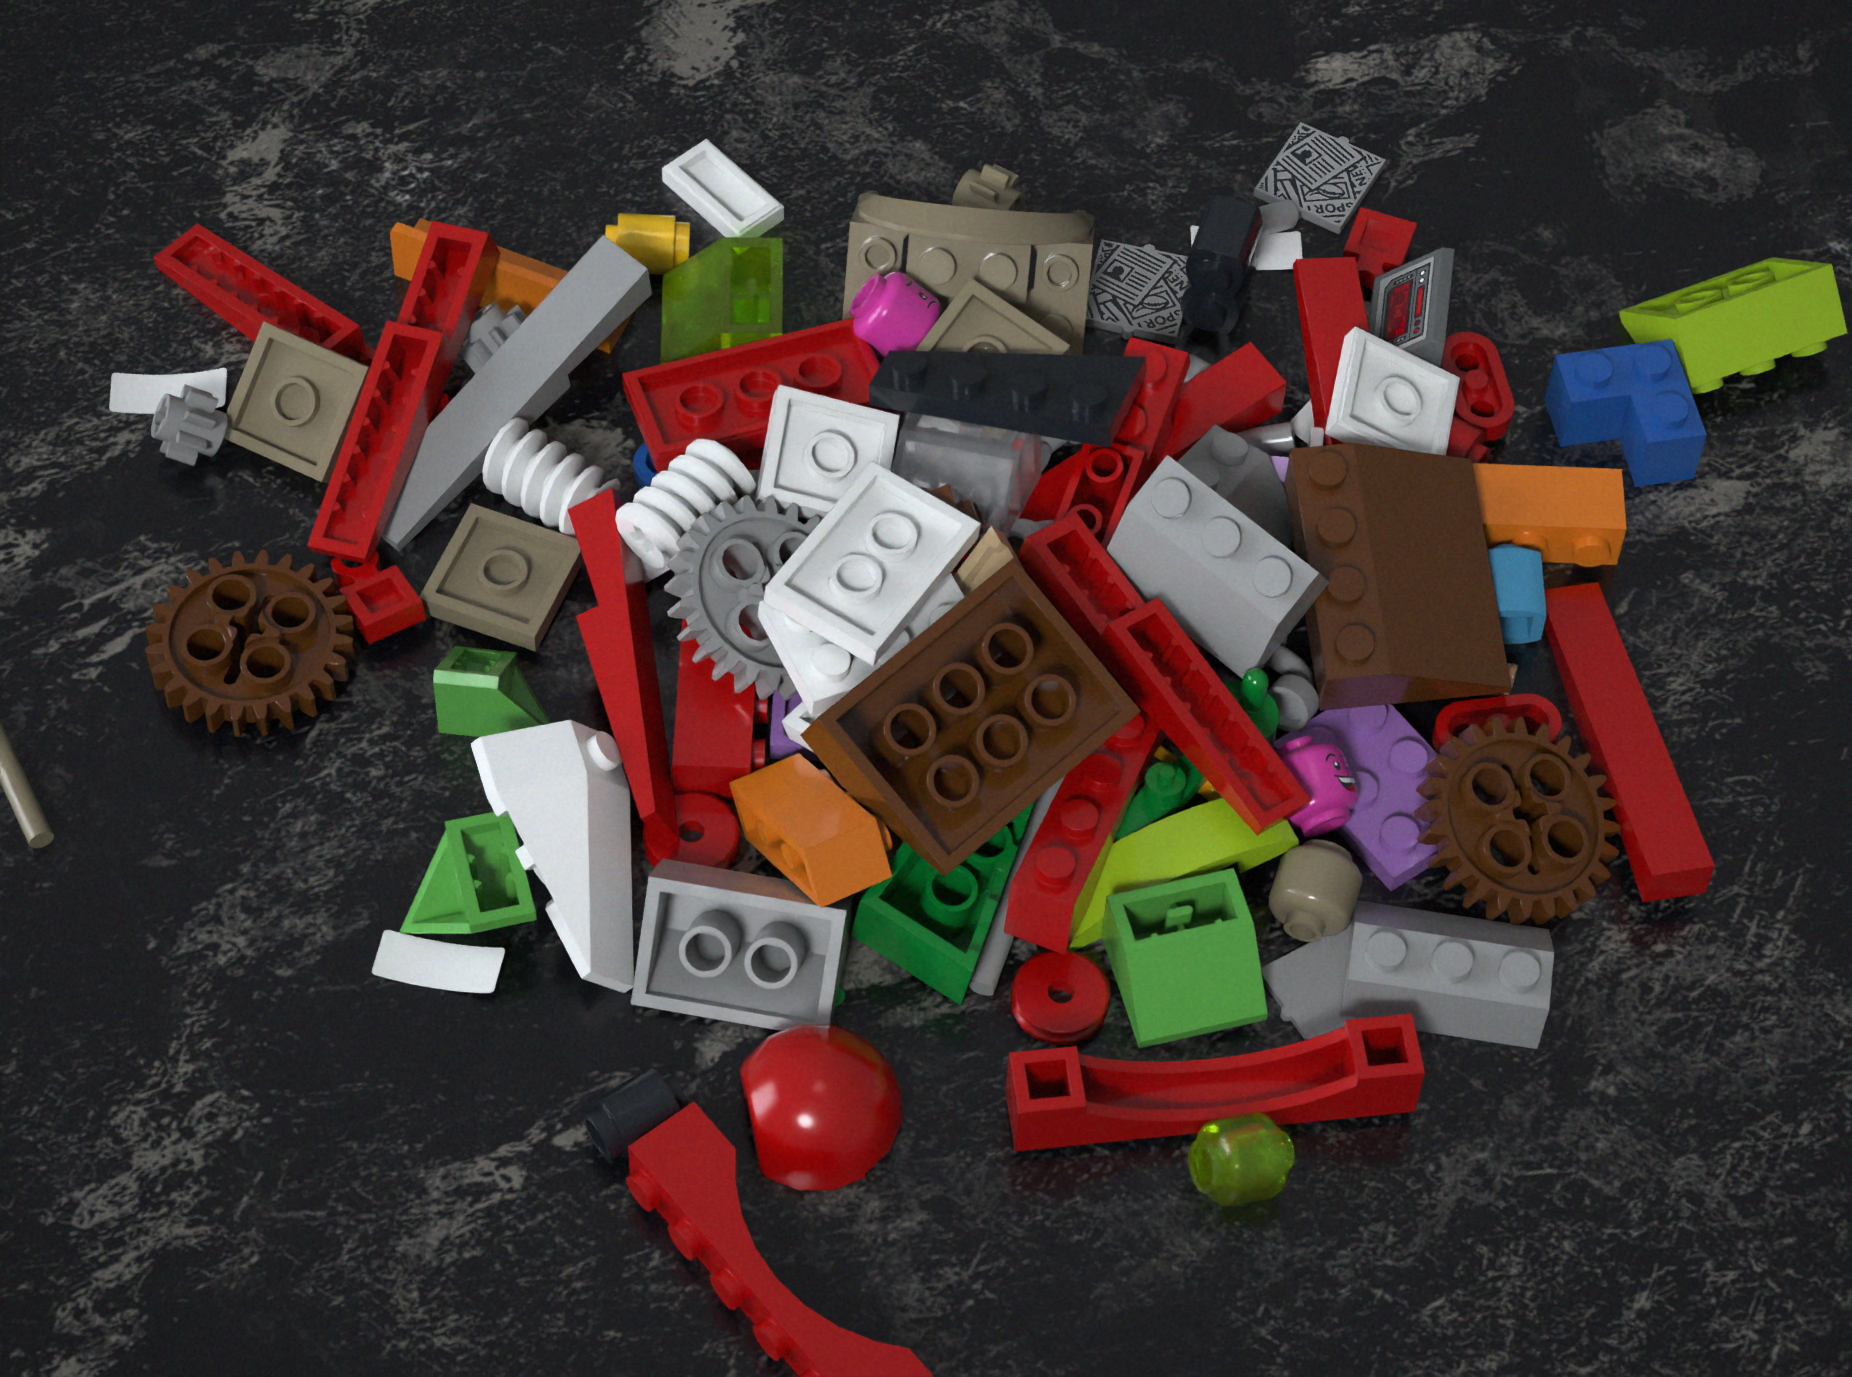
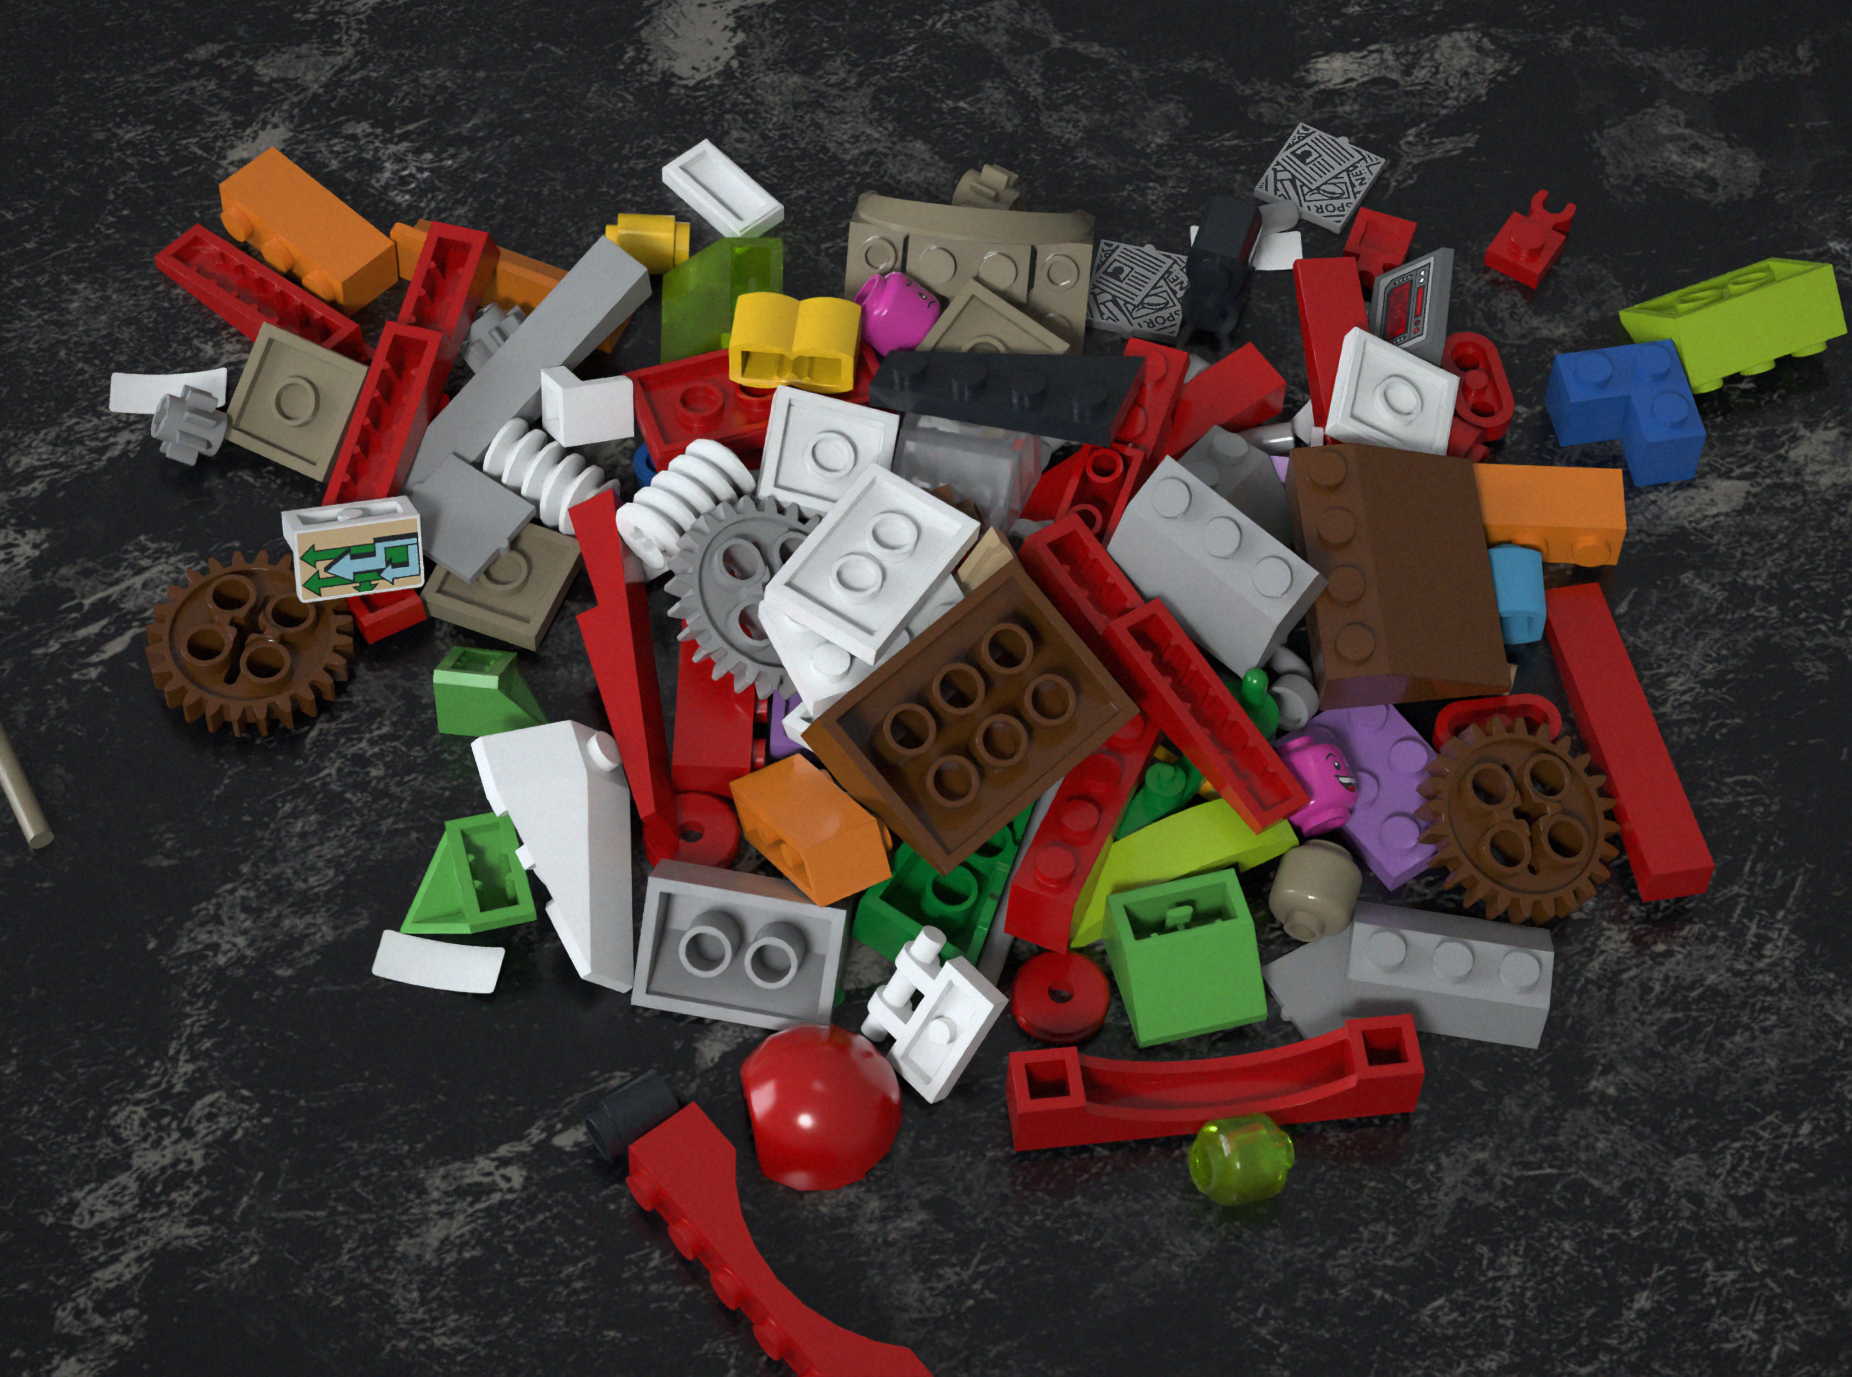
none -> orange brick [219,146,399,318]
none -> panel [281,495,425,603]
none -> light grey piece [408,453,537,585]
none -> white panel [541,366,634,447]
none -> yellow brick [729,292,862,394]
none -> white plate [861,925,1009,1104]
none -> red plate [1484,190,1576,289]

